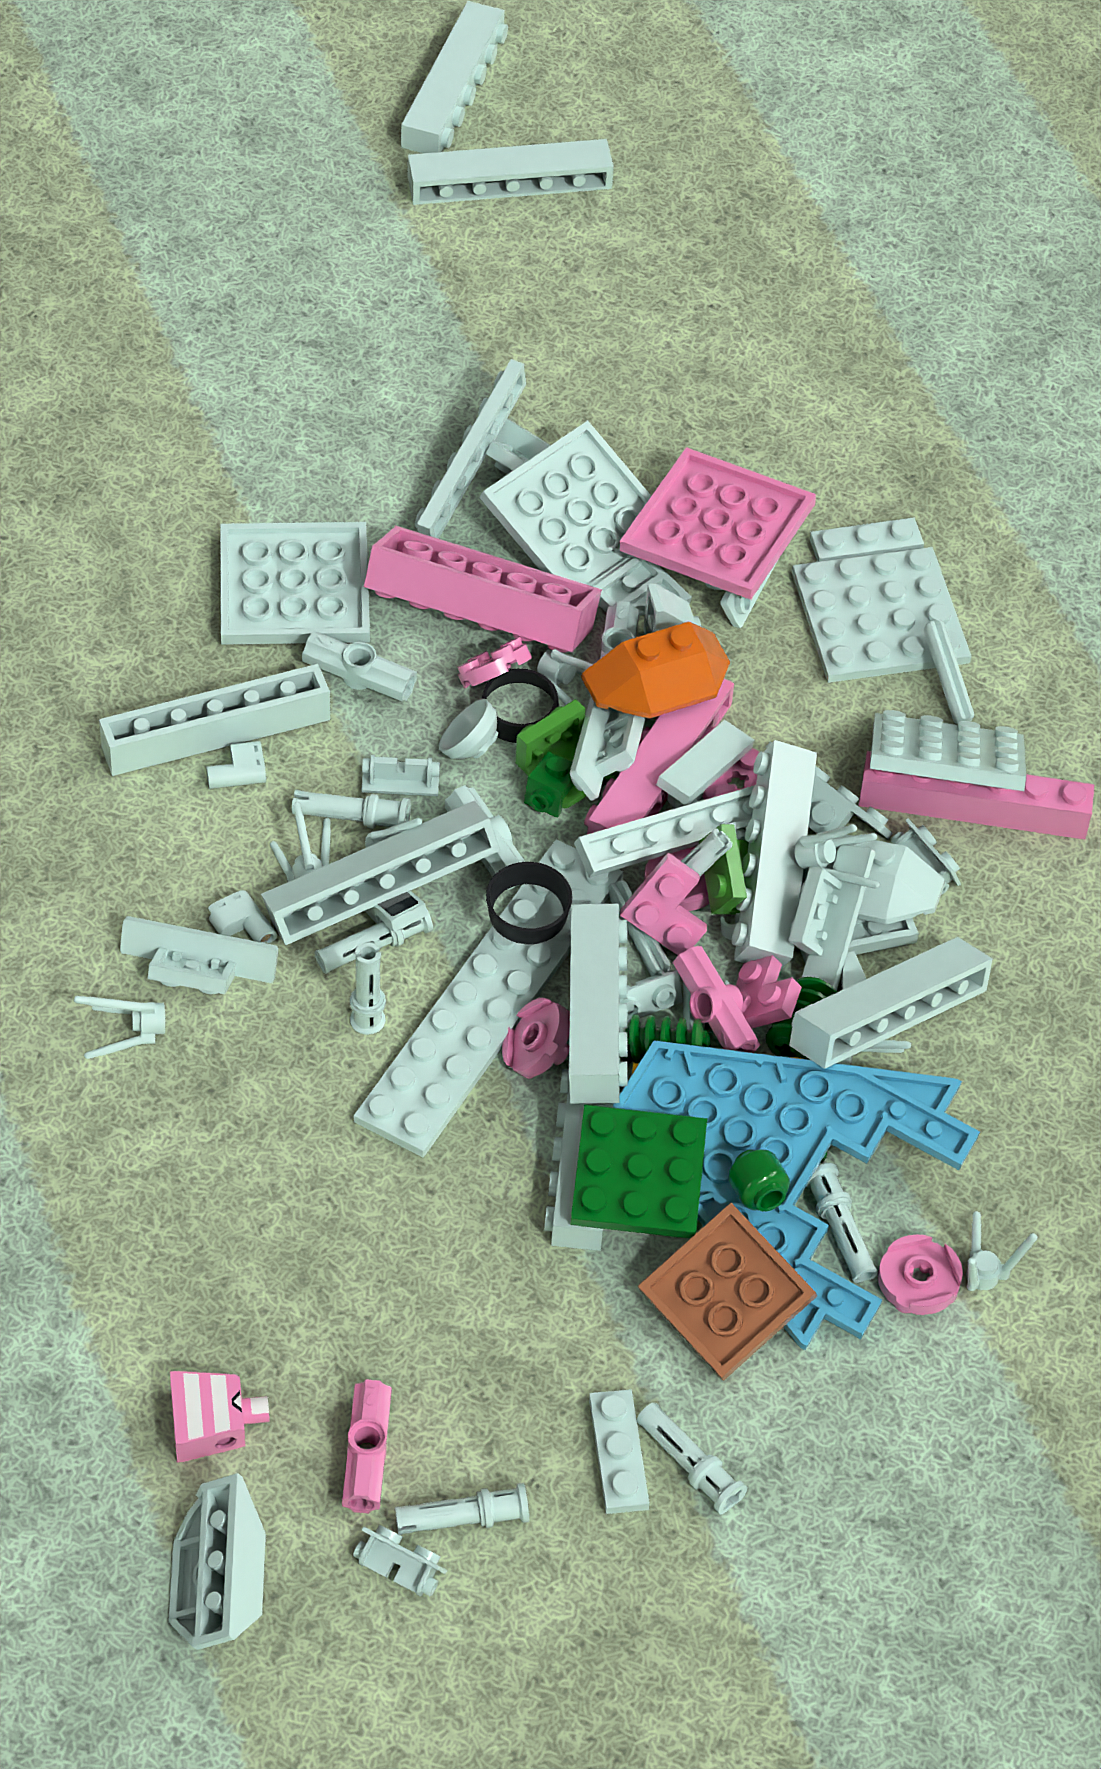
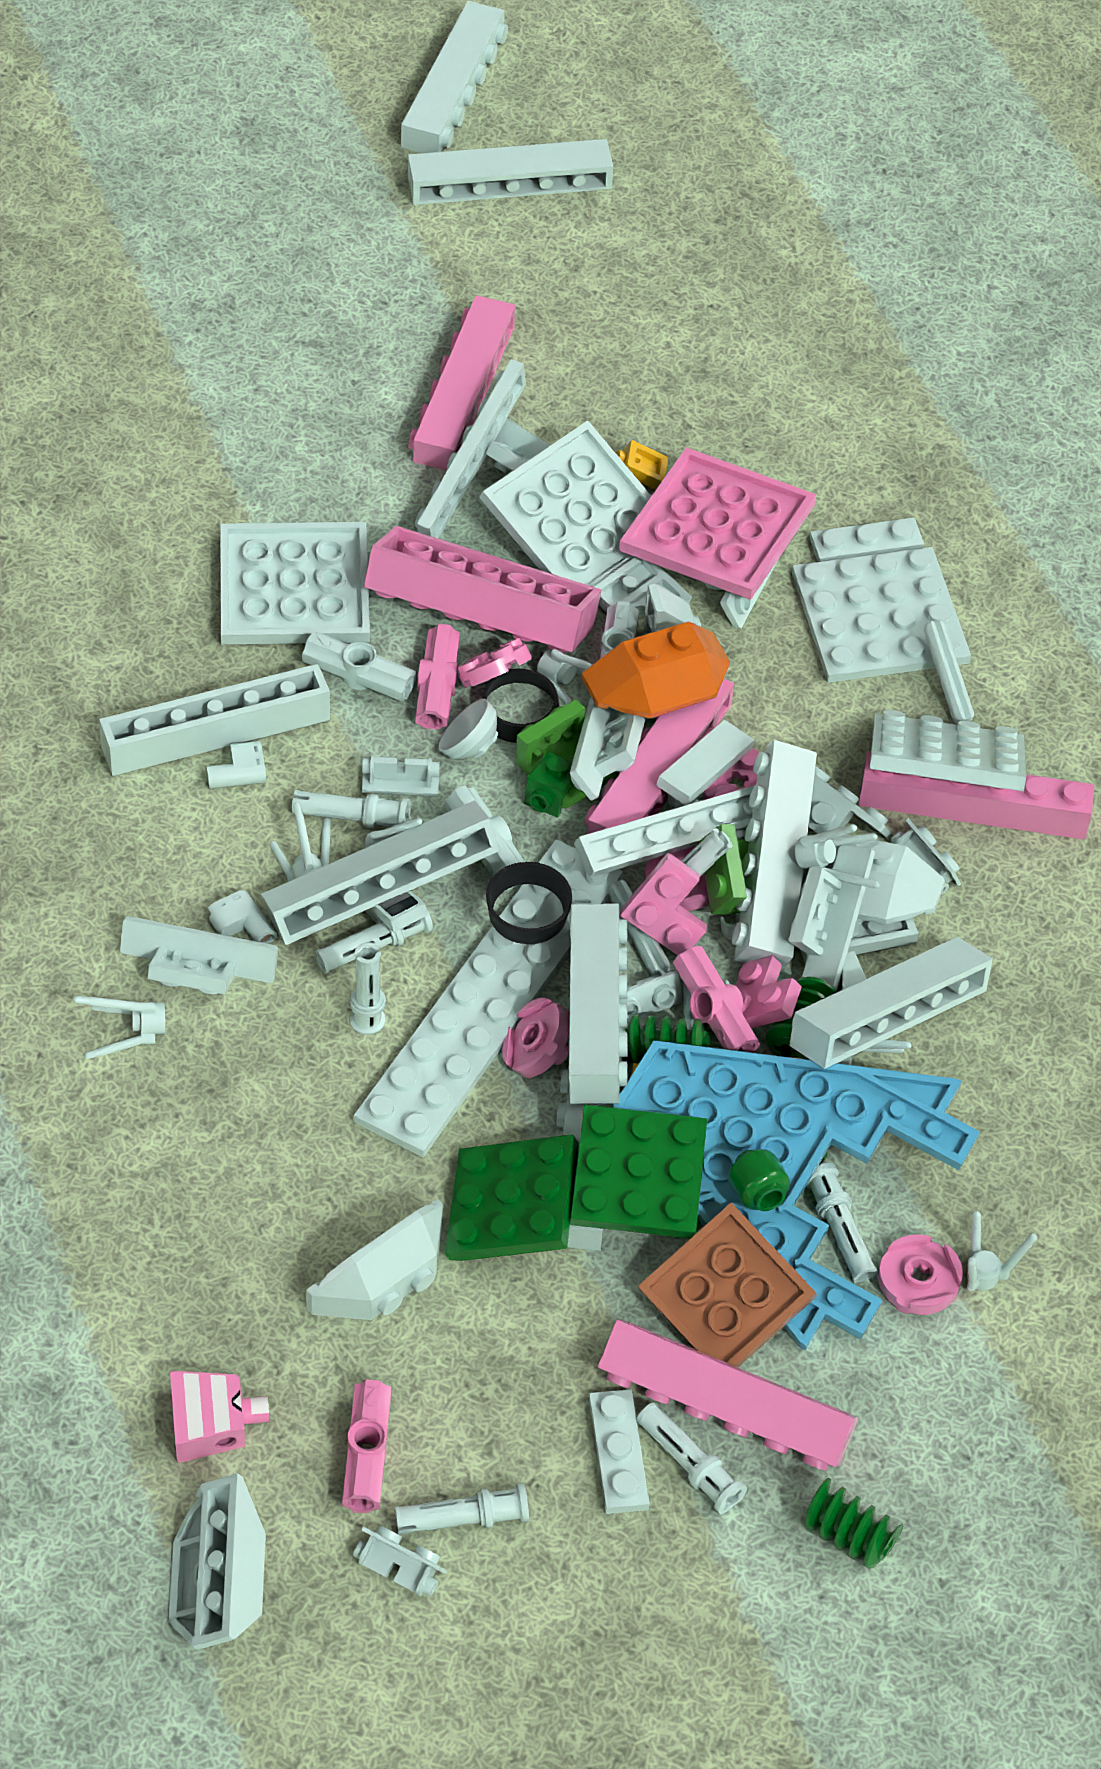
none -> light aqua wedge [306,1199,443,1320]
none -> bright pink brick [409,295,516,470]
none -> bright pink piece [415,624,460,730]
none -> green plate [445,1134,579,1261]
none -> bright pink brick [598,1320,859,1471]
none -> yellow bracket [615,440,669,490]
none -> green piece [805,1478,903,1569]

